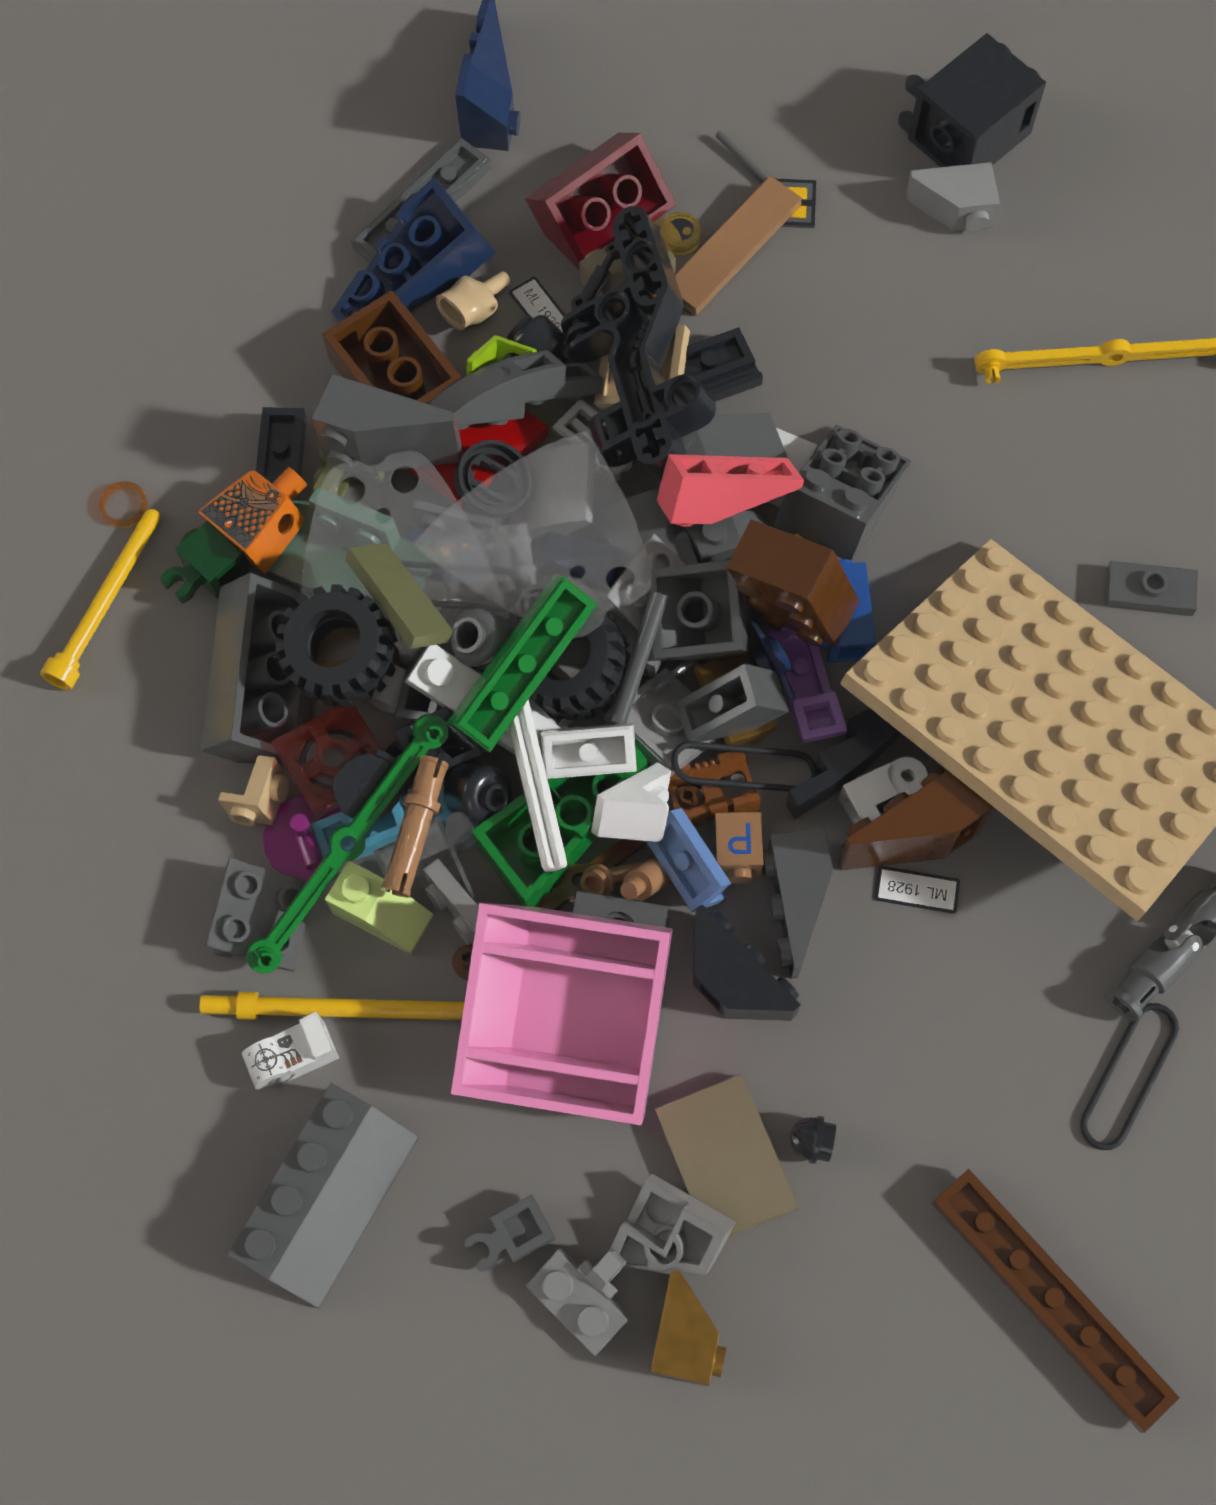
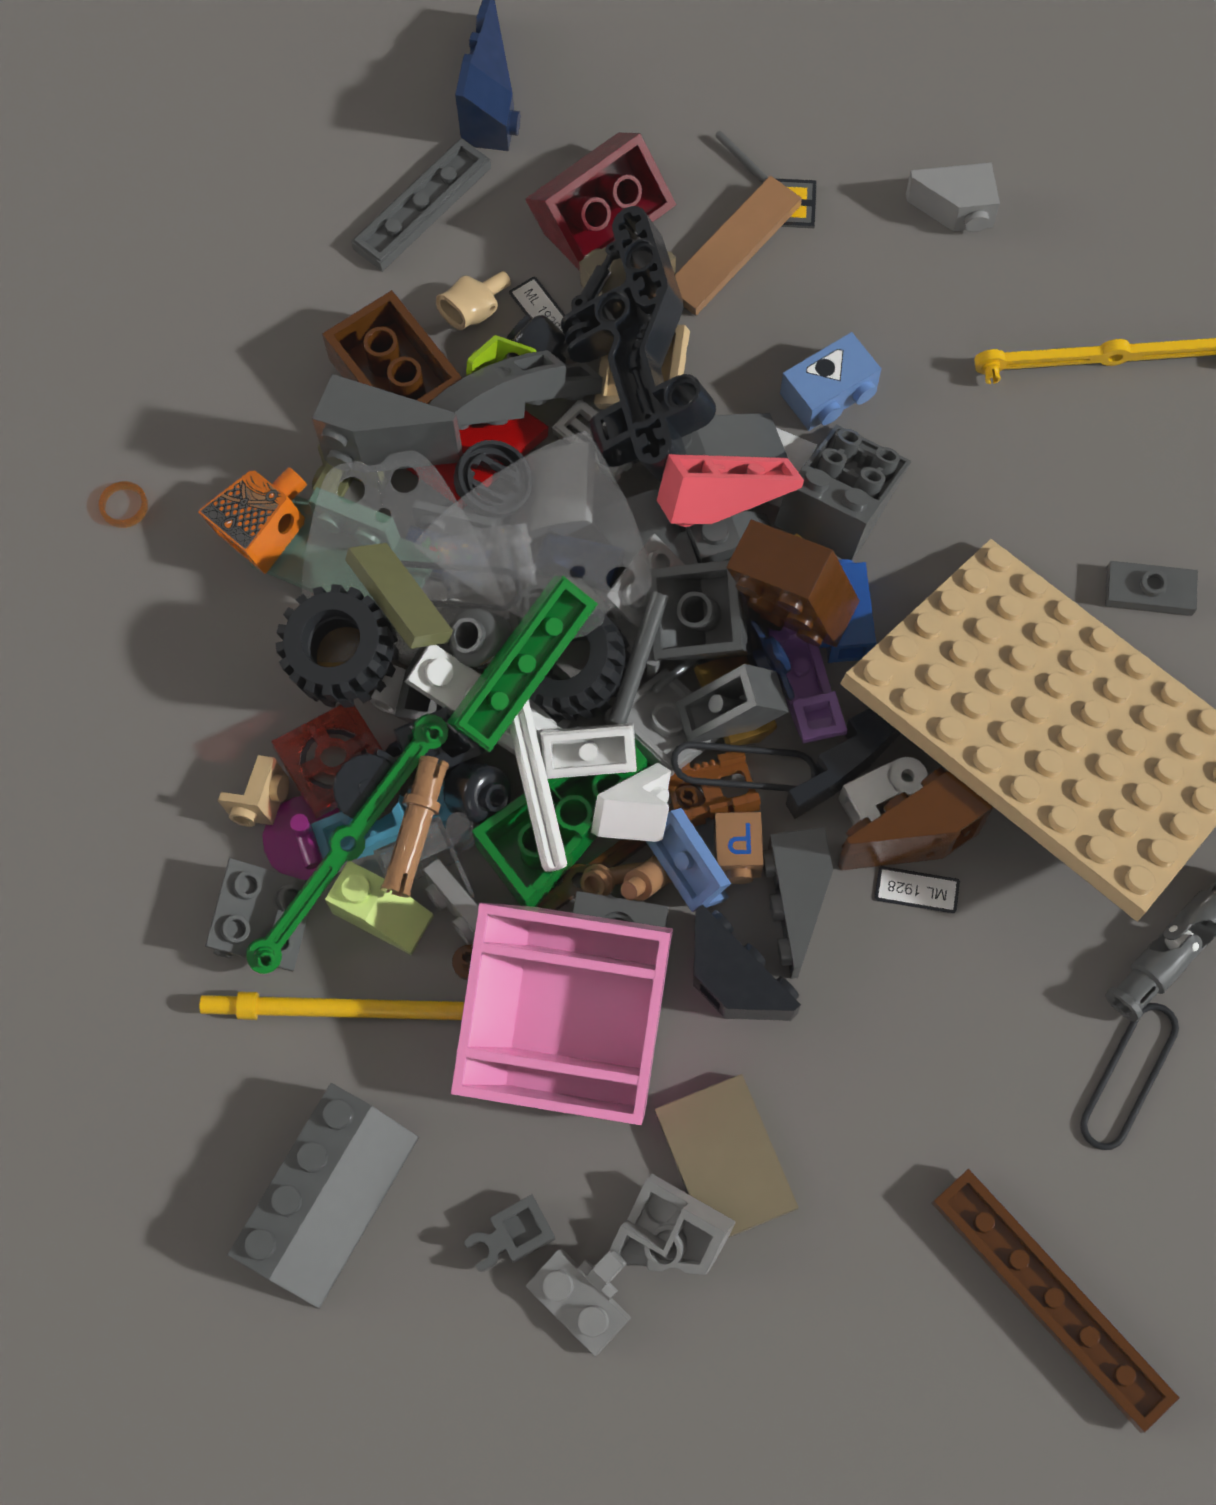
yellow piece [39,509,161,691] -> none
dark green brick [160,521,250,604] -> none
dark grey slope [200,573,312,765] -> none
white leg [242,1012,340,1090] -> none
black plate [256,407,307,484] -> none
dark blue wedge [331,177,496,323] -> none
pearl gold slope [650,1270,726,1386] -> none
clear yellow tile [660,212,701,255] -> none
black plate [684,327,763,403] -> none
black plate [789,1116,836,1164] -> none
black container [898,33,1046,167] -> none
none -> medium blue brick [780,332,881,431]

